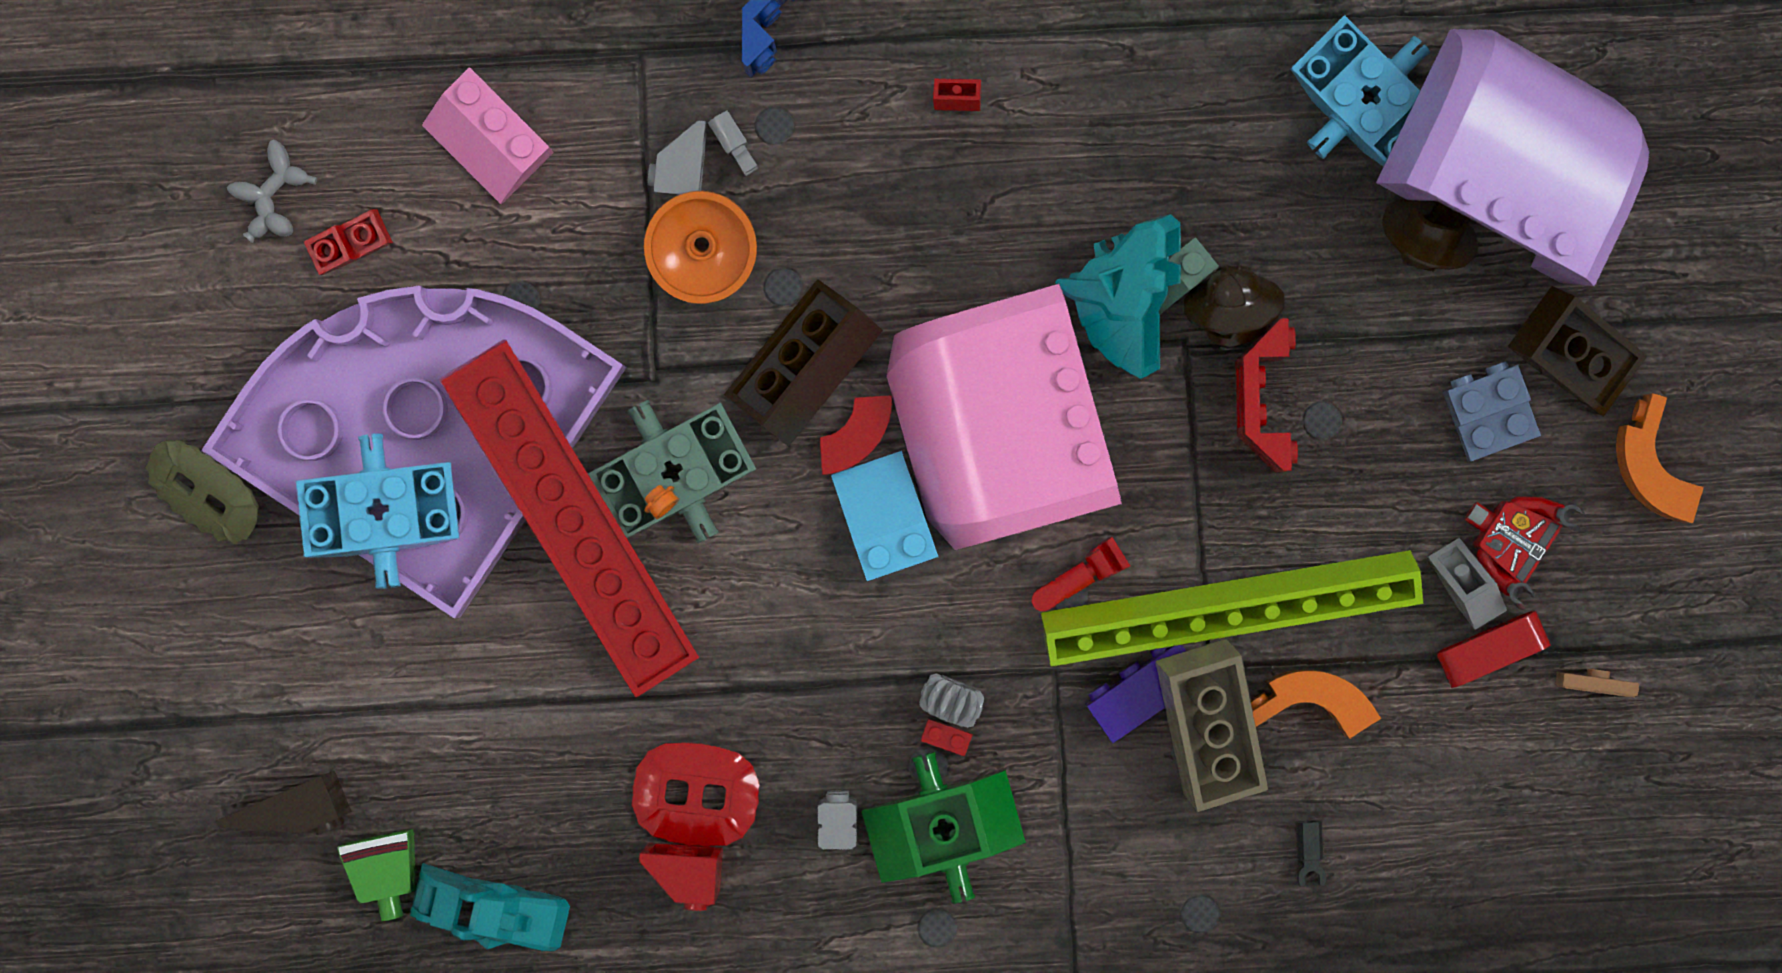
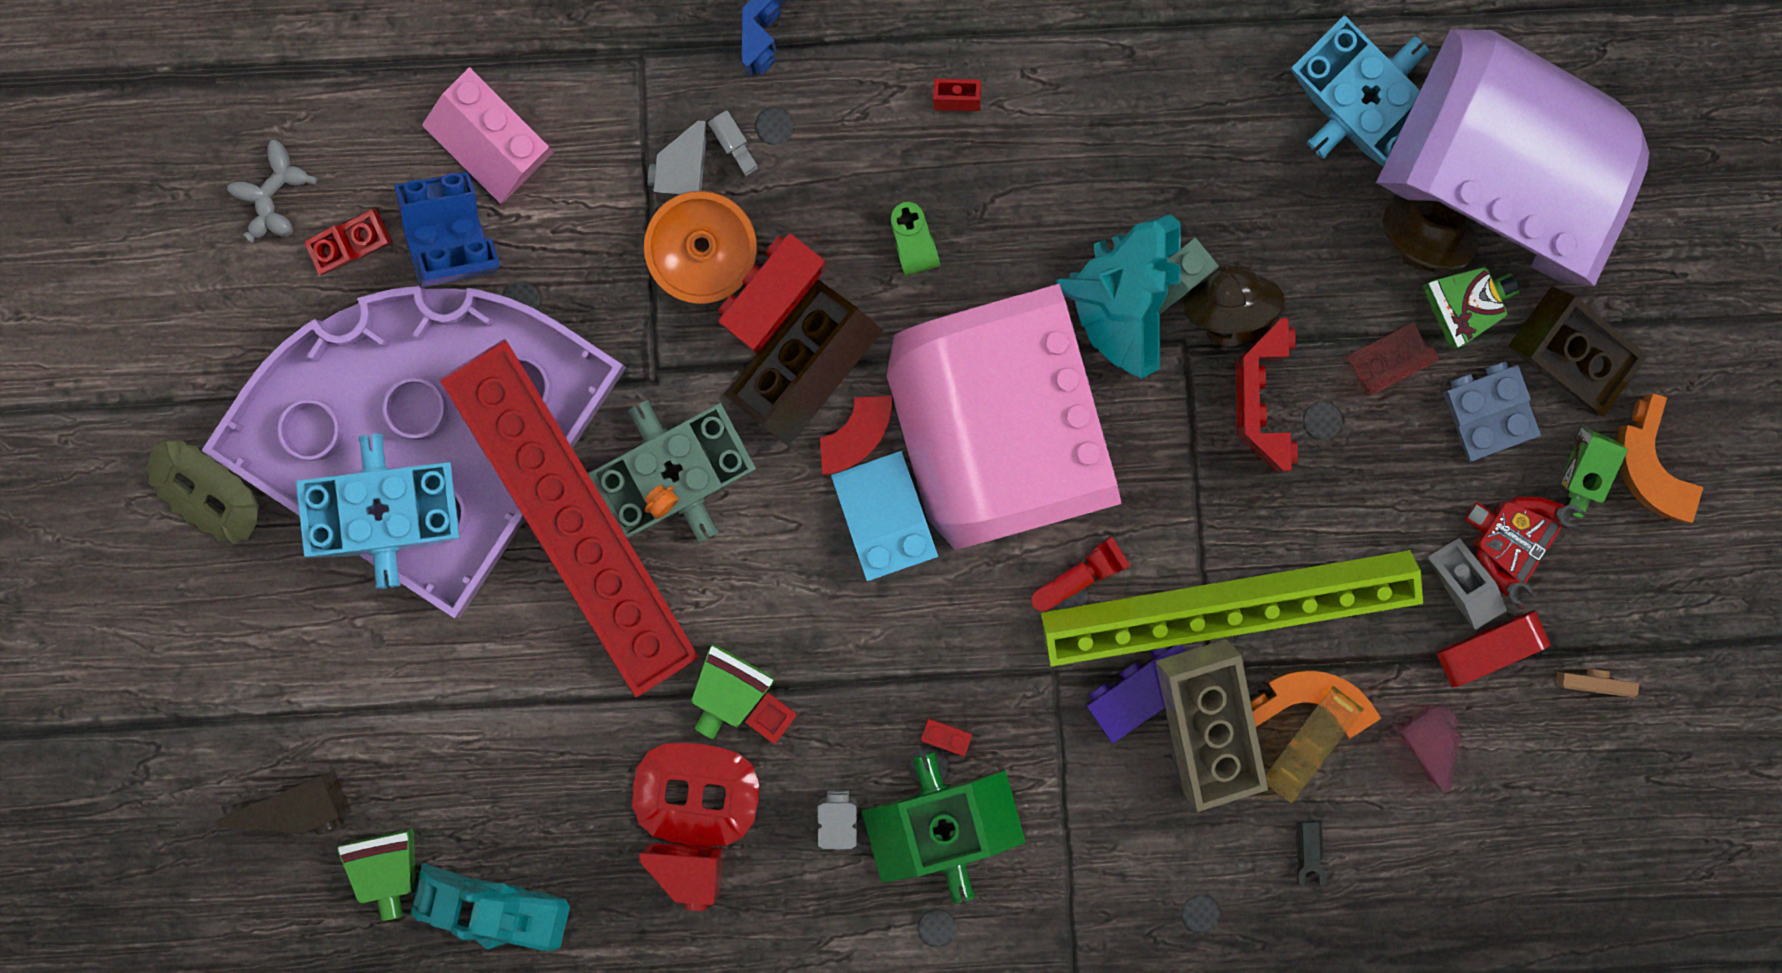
light grey gear [919,674,985,728] -> none
none -> blue slope [394,172,500,288]
none -> bright green torso [691,644,776,739]
none -> red brick [718,233,827,354]
none -> red plate [745,692,797,744]
none -> bright green piece [891,202,941,277]
none -> clear yellow slope [1265,686,1364,804]
none -> clear red panel [1347,322,1440,396]
none -> clear pink slope [1396,703,1460,793]
none -> torso [1422,267,1519,350]
none -> bright green torso [1560,426,1628,518]

